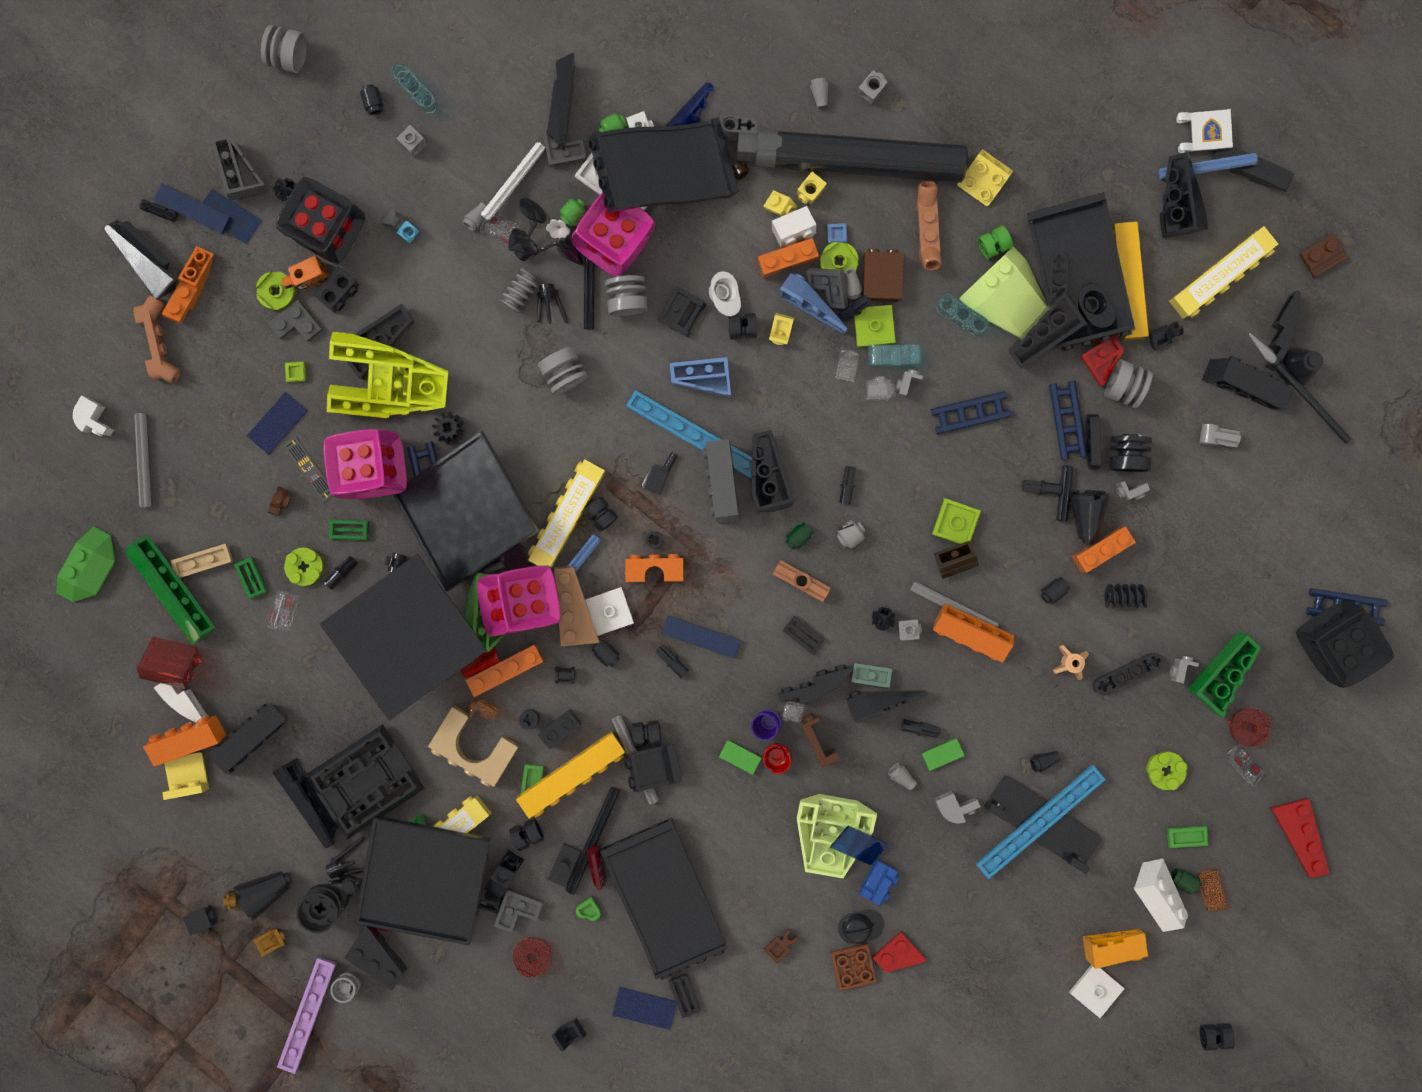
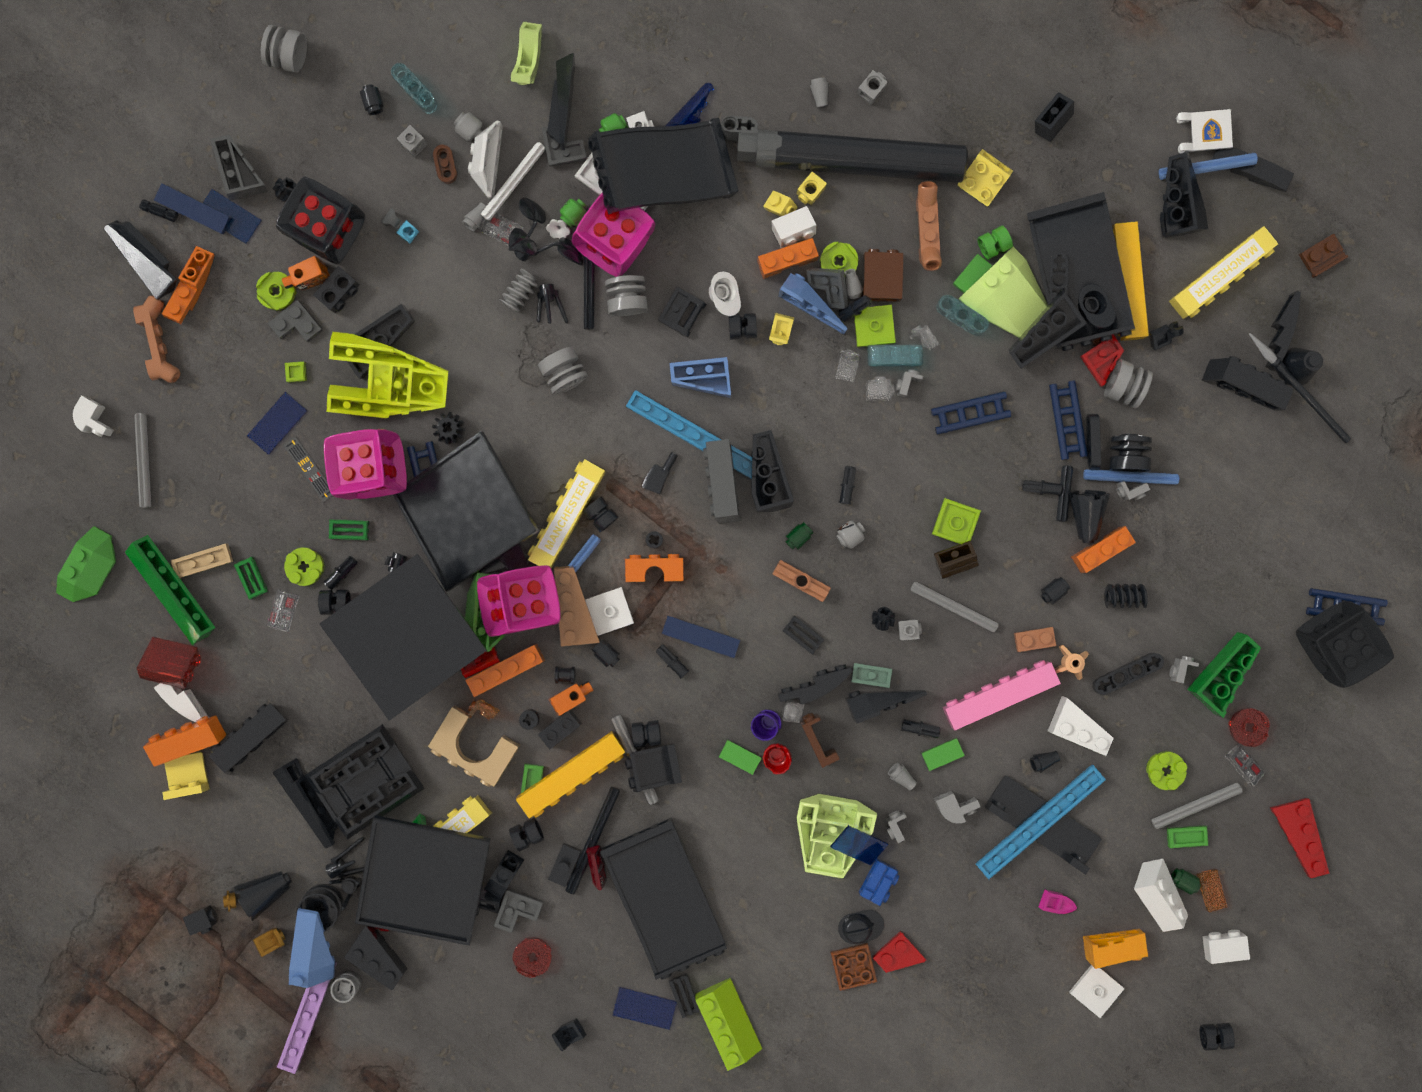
reddish brown piece [268,486,292,516] -> none
bright green tile [576,896,601,921] -> none
dark brown plate [732,162,749,180] -> none
reddish brown plate [764,928,798,964] -> none
medium blue tile [827,223,847,244] -> none
orange brick [933,603,1014,663] -> none
light grey piece [1199,424,1241,448] -> none
none -> medium blue wedge [289,908,335,988]
none -> black wheel [318,590,351,615]
none -> reddish brown plate [433,144,457,184]
none -> light grey head [454,112,482,142]
none -> white wedge [468,121,503,201]
none -> yellowish green arch [511,22,542,85]
none -> orange torso [549,681,594,716]
none -> lime slope [695,978,762,1071]
none -> light grey bracket [886,810,906,843]
none -> clear bracket [909,325,939,351]
none -> bright pink brick [943,660,1061,730]
none -> bright green tile [953,254,992,293]
none -> nougat plate [1014,627,1056,652]
none -> black brick [1035,92,1074,142]
none -> dark pink plate [1038,889,1077,914]
none -> white wedge [1048,696,1114,756]
none -> medium blue axle [1083,469,1179,485]
none -> light grey axle [1151,783,1243,829]
none -> white brick [1202,930,1250,964]

